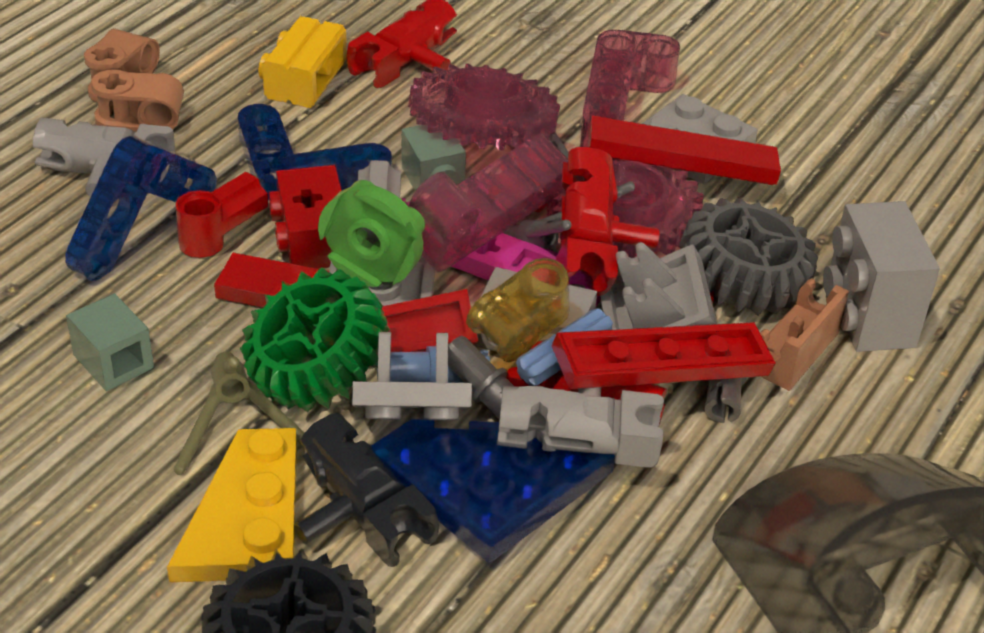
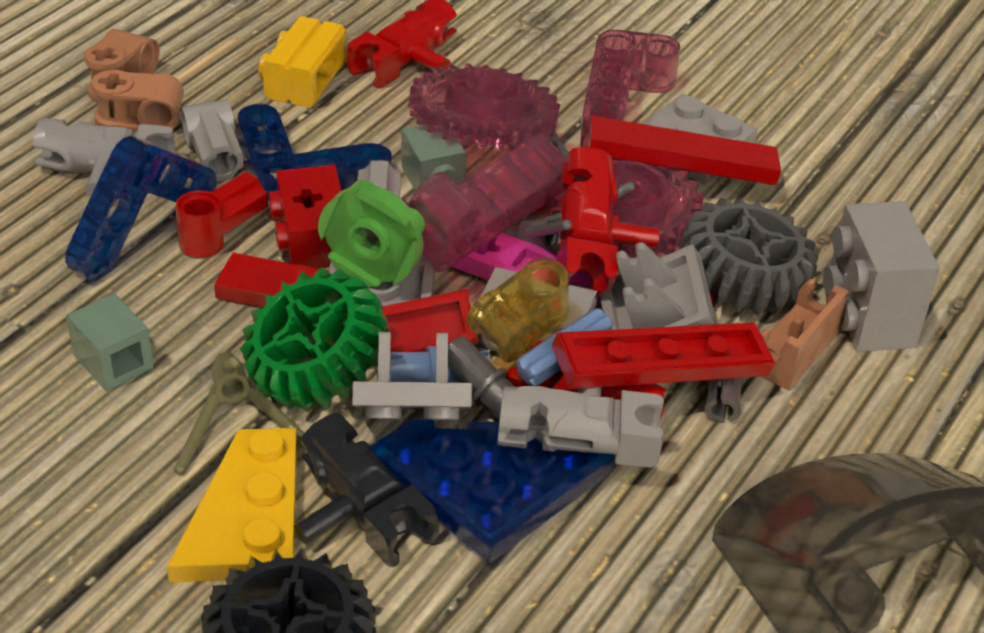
none -> light grey piece [180,99,244,181]

